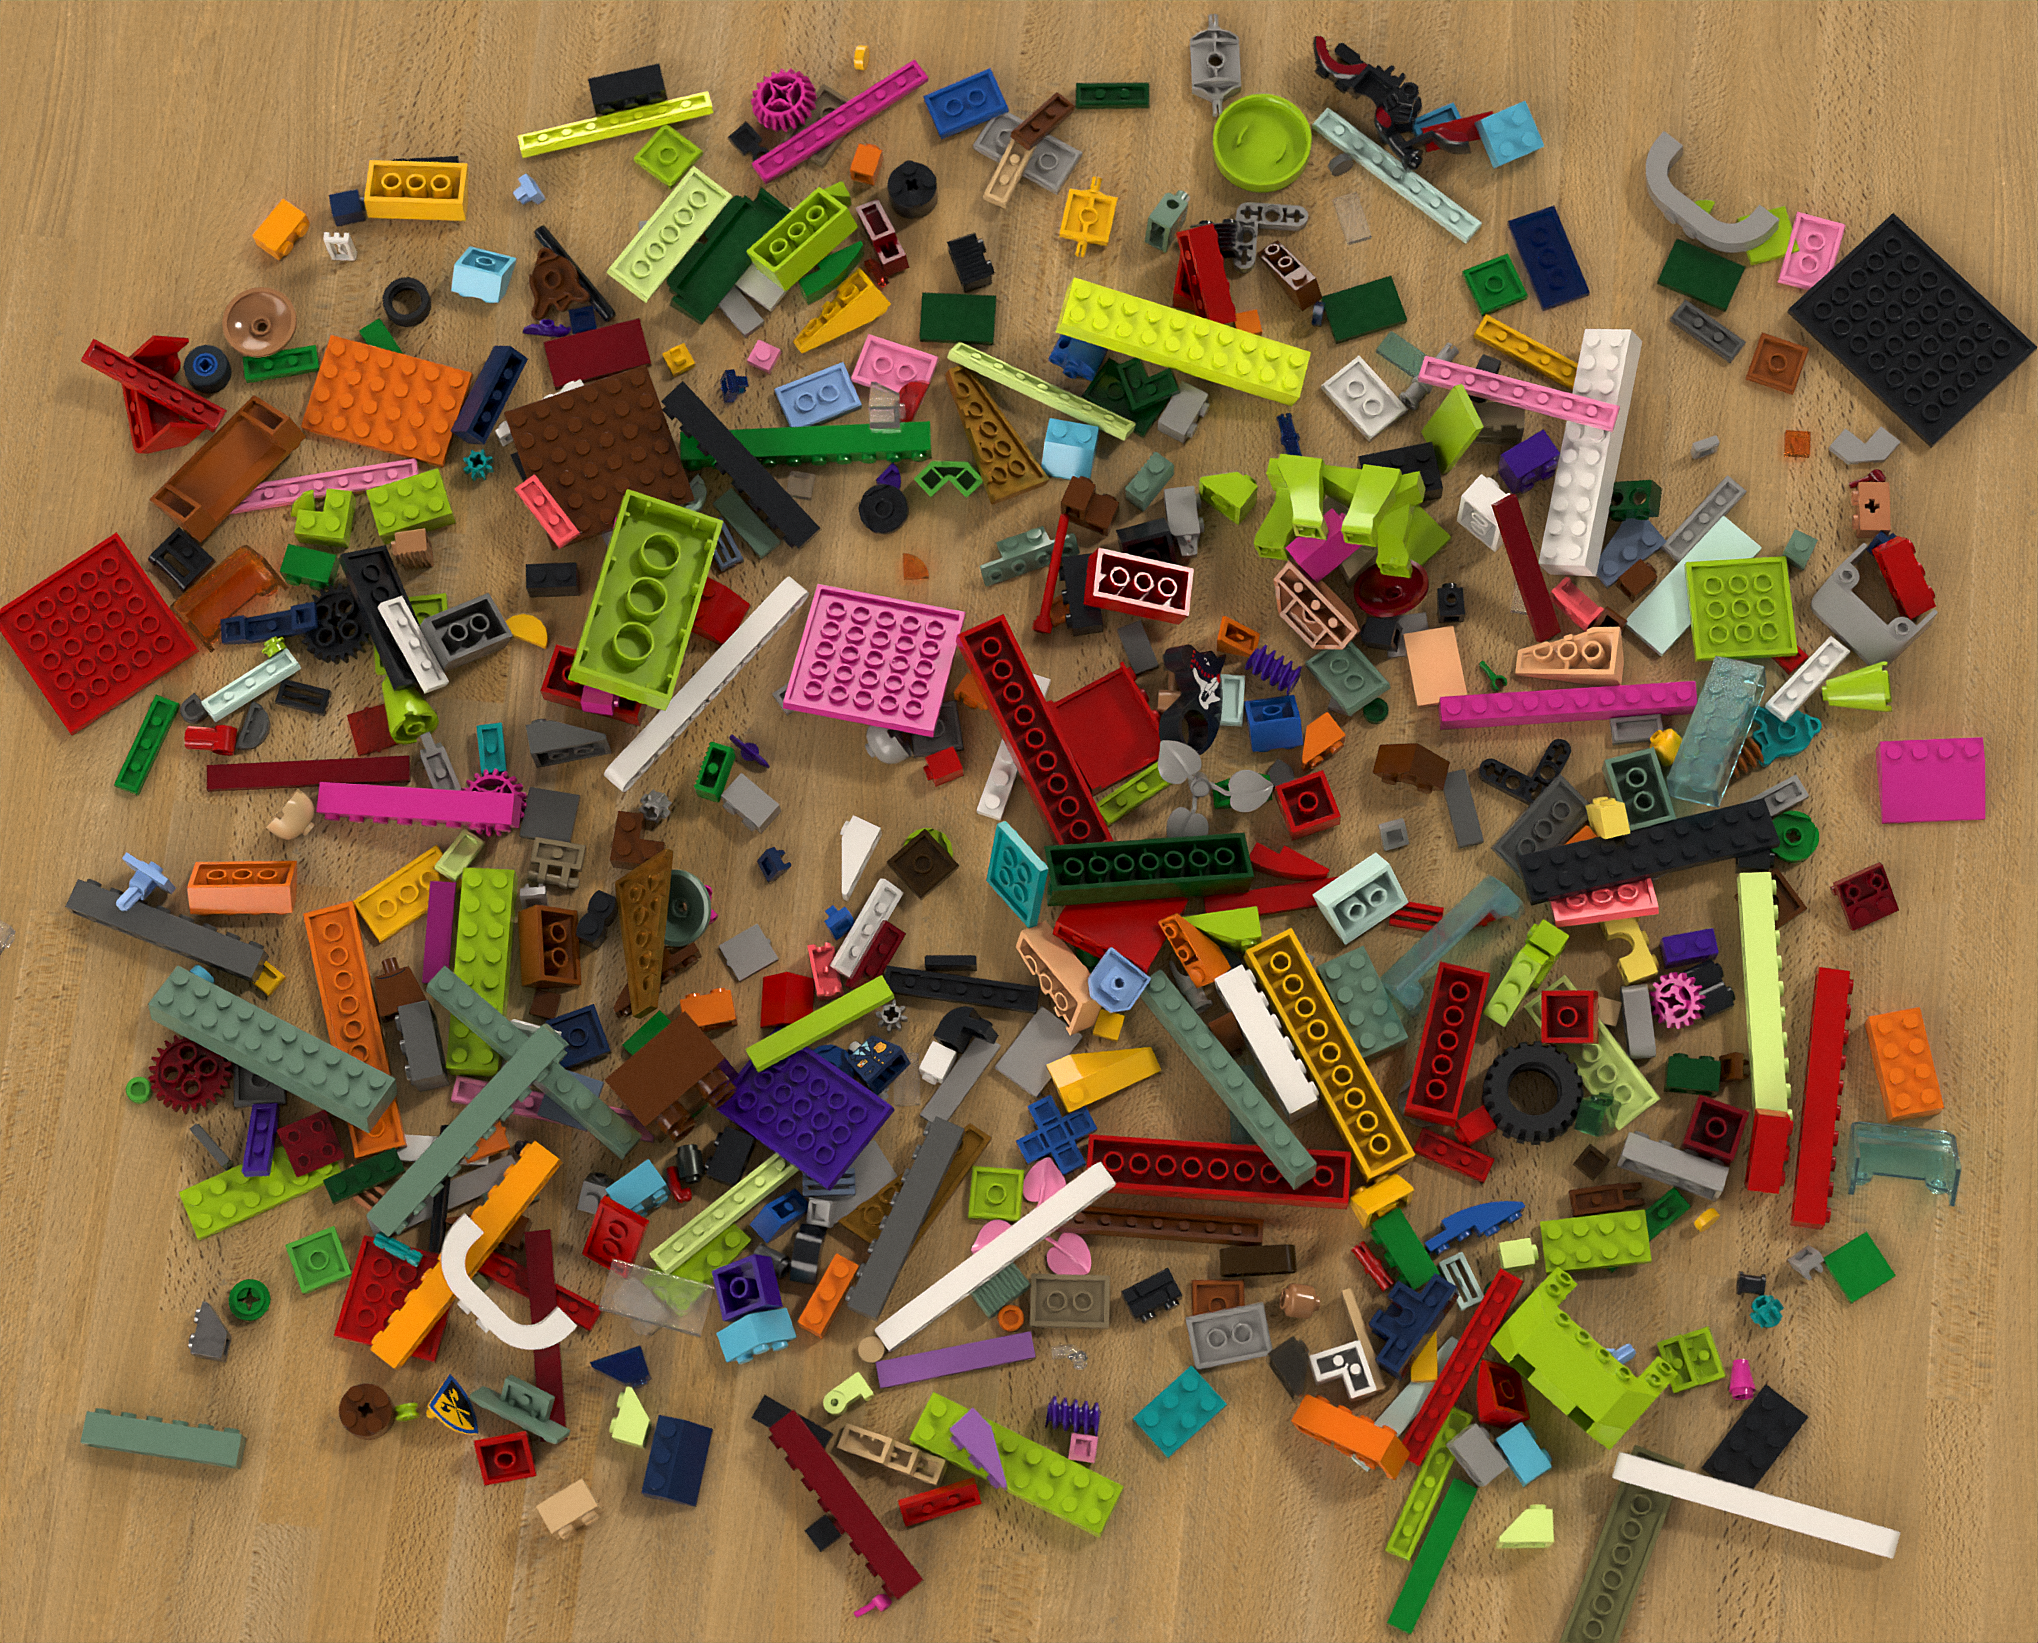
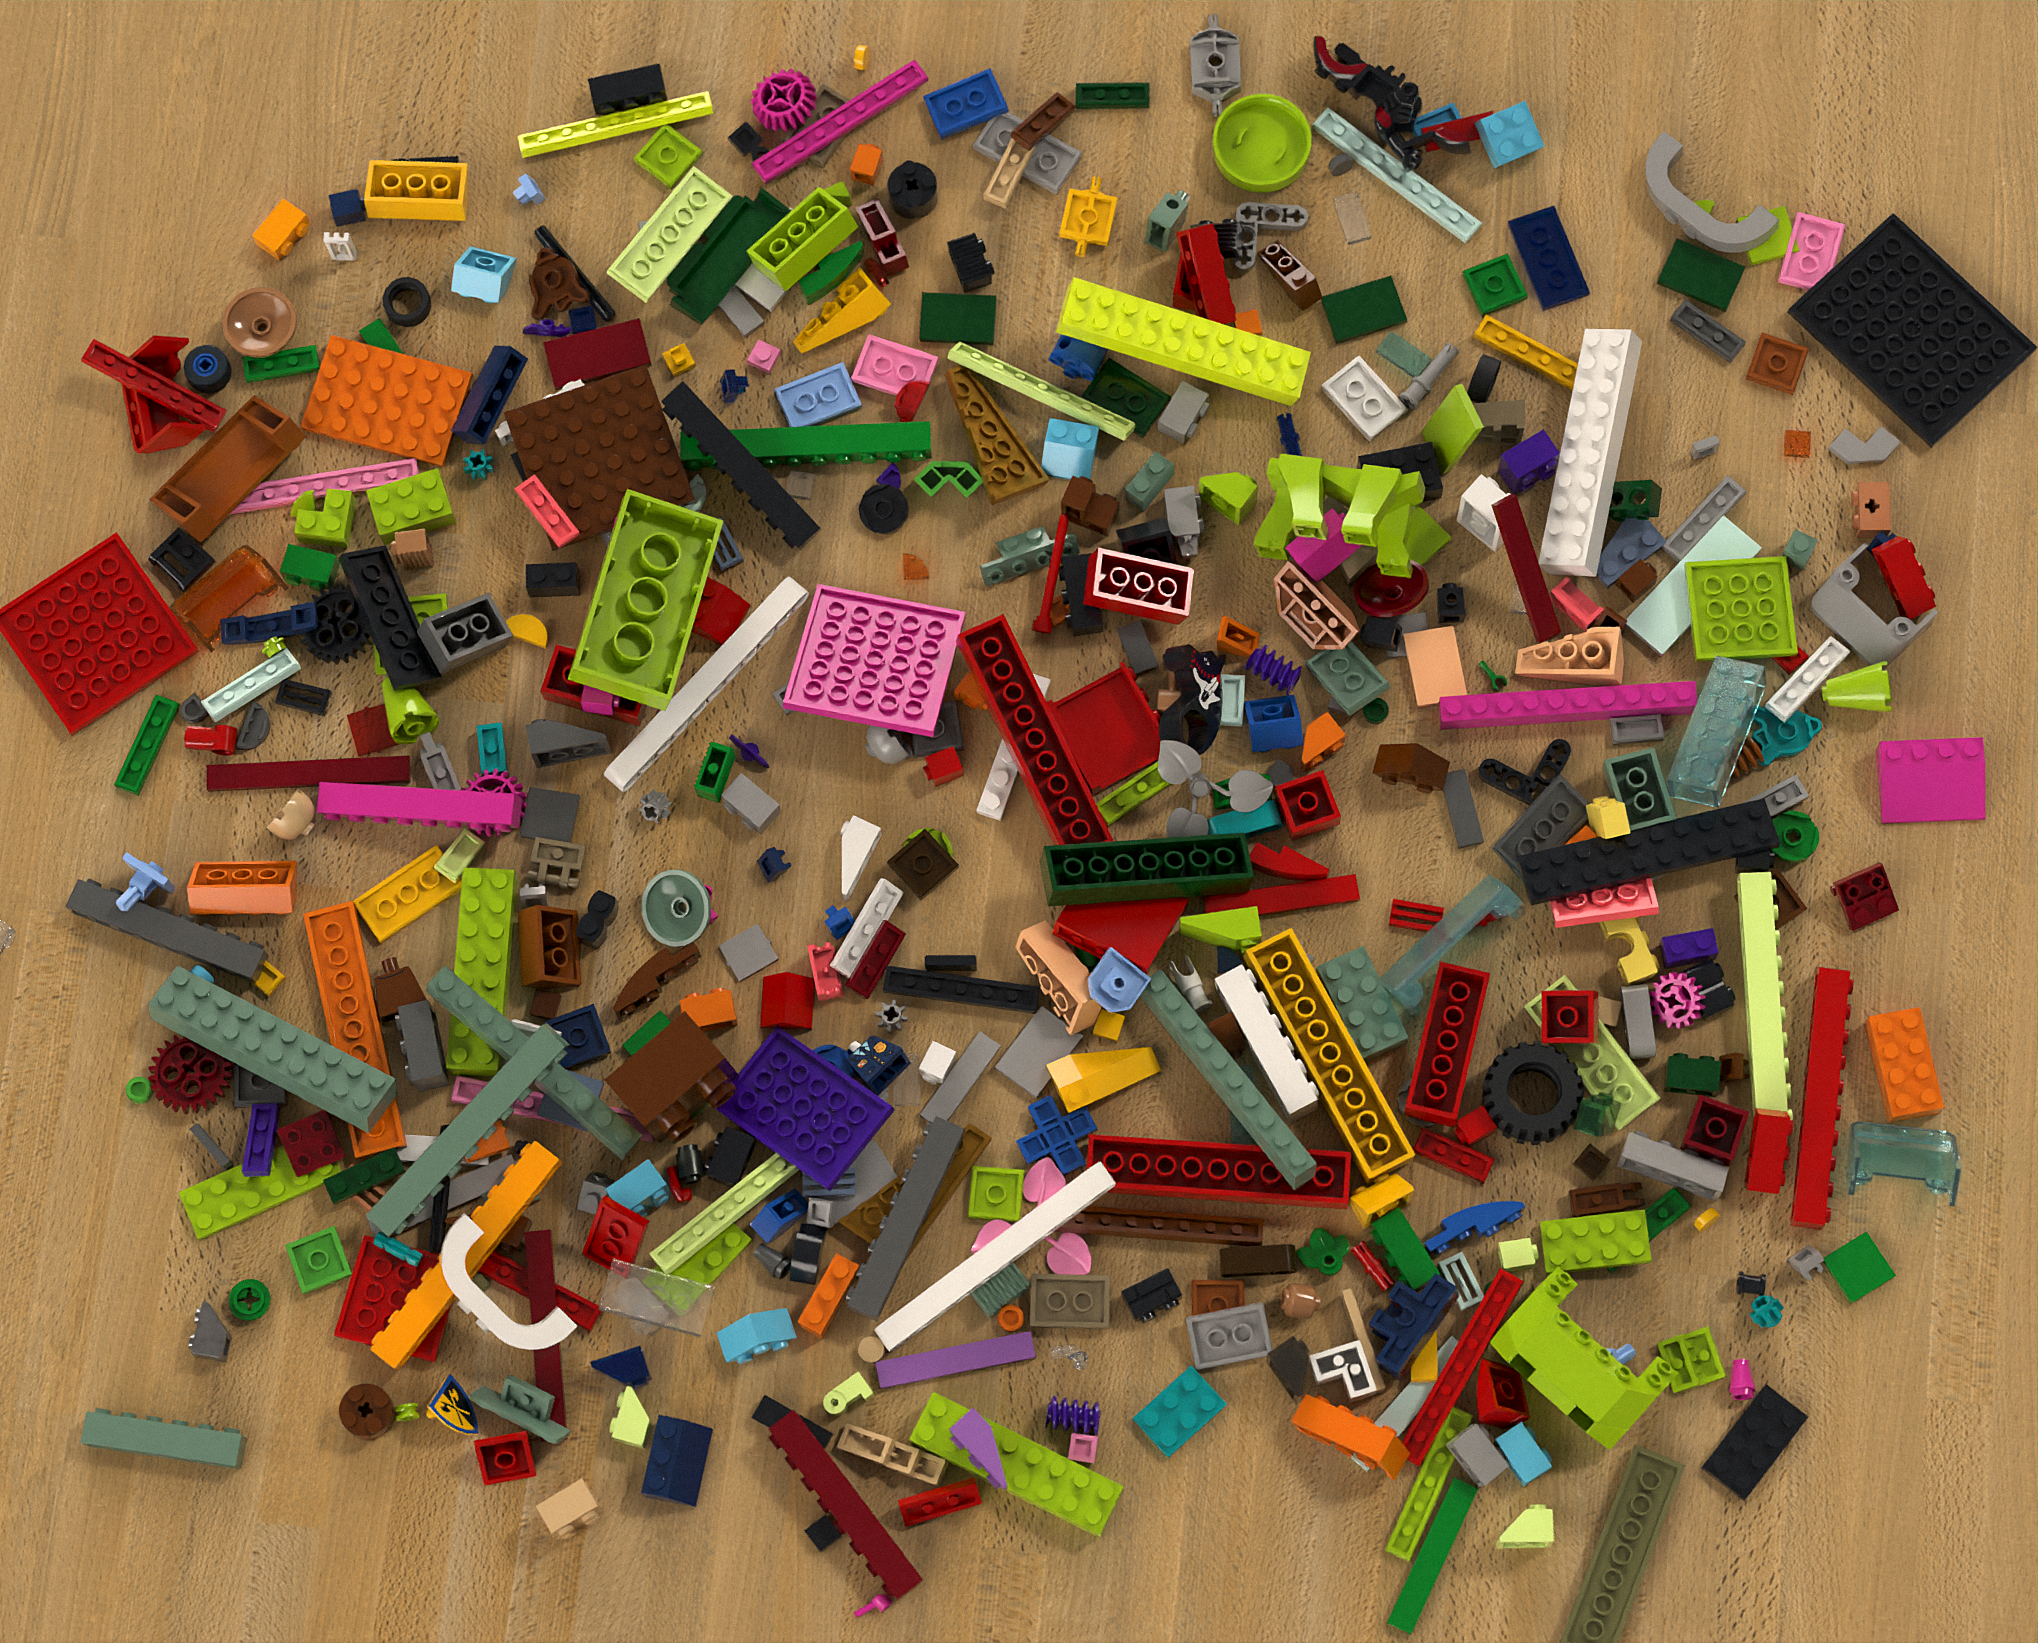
white plate [377,596,449,693] -> none
magenta tile [422,881,456,984] -> none
reddish brown brick [610,811,667,870] -> none
pearl gold wing [614,848,674,1019] -> none
sand green tile [712,488,781,560] -> none
dark purple brick [712,1254,783,1322] -> none
lime tile [745,975,895,1073] -> none
clear slope [868,382,905,429] -> none
black brick [933,1006,999,1054] -> none
teal plate [986,821,1049,929] -> none
dark green plate [1117,357,1181,412] -> none
orange slope [1158,913,1231,988] -> none
dark blue tile [1311,301,1325,327] -> none
light aqua slope [1313,852,1409,945] -> none
light grey plate [1378,818,1409,851] -> none
bright pink tile [1418,356,1620,432] -> none
lime brick [1483,943,1550,1027] -> none
lime brick [1511,919,1569,990] -> none
white beam [1612,1452,1901,1559] -> none
yellow head [1649,729,1687,767] -> none
dark red hand [1849,469,1886,489] -> none
none -> teal beam [1207,800,1283,839]
none -> green plate [1297,1228,1349,1276]

